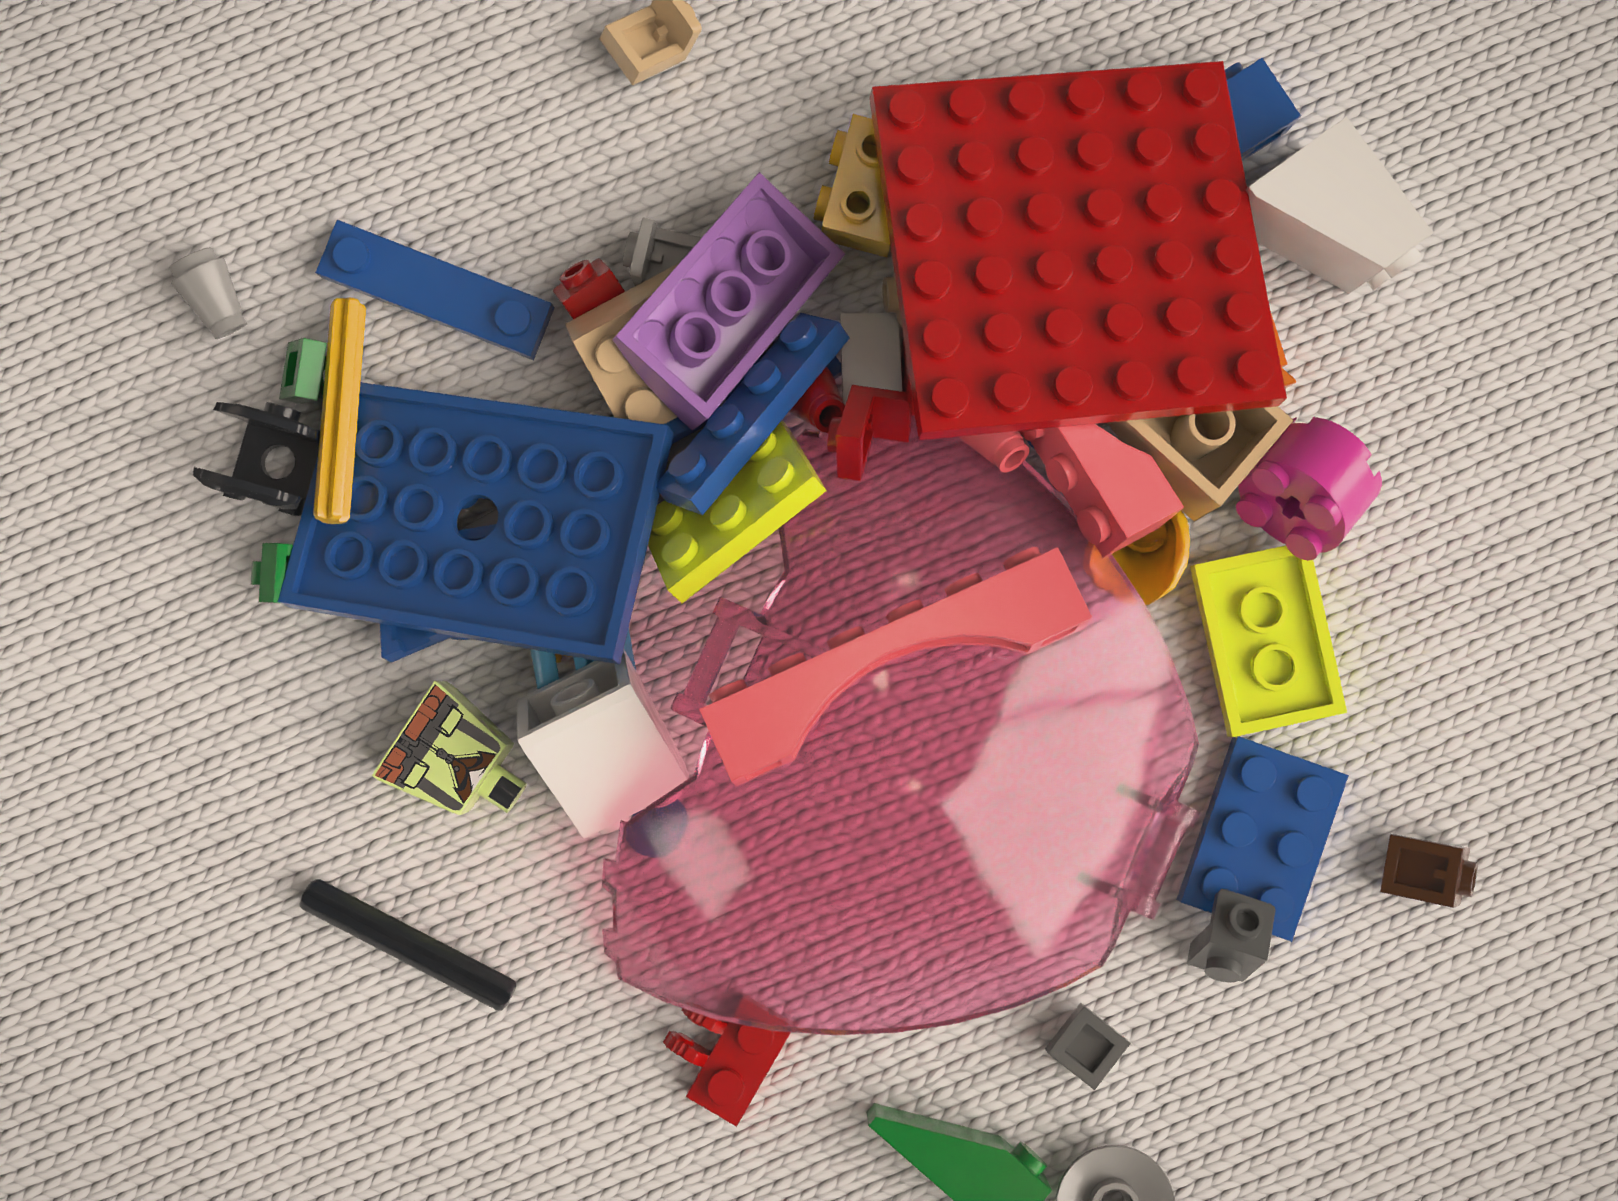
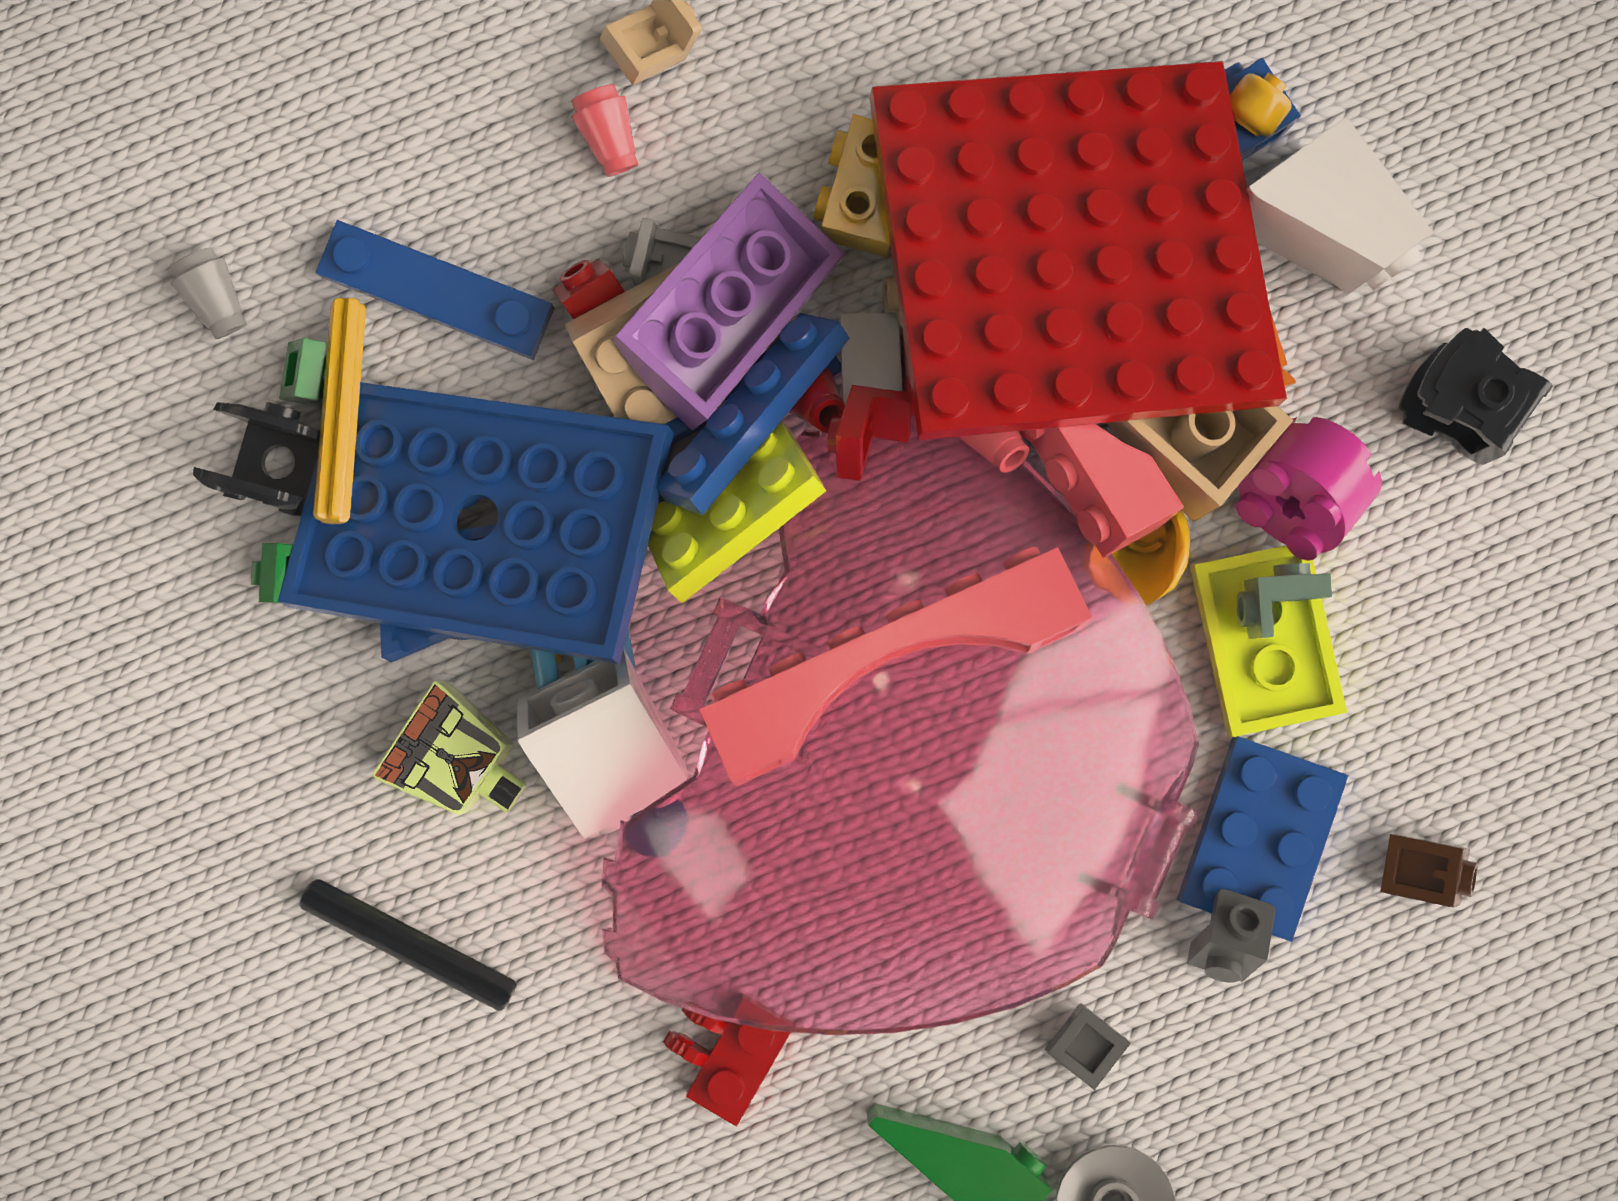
none -> coral cone [571,84,639,177]
none -> yellow piece [1230,72,1291,137]
none -> sand green bracket [1237,563,1332,639]
none -> black piece [1399,328,1553,465]

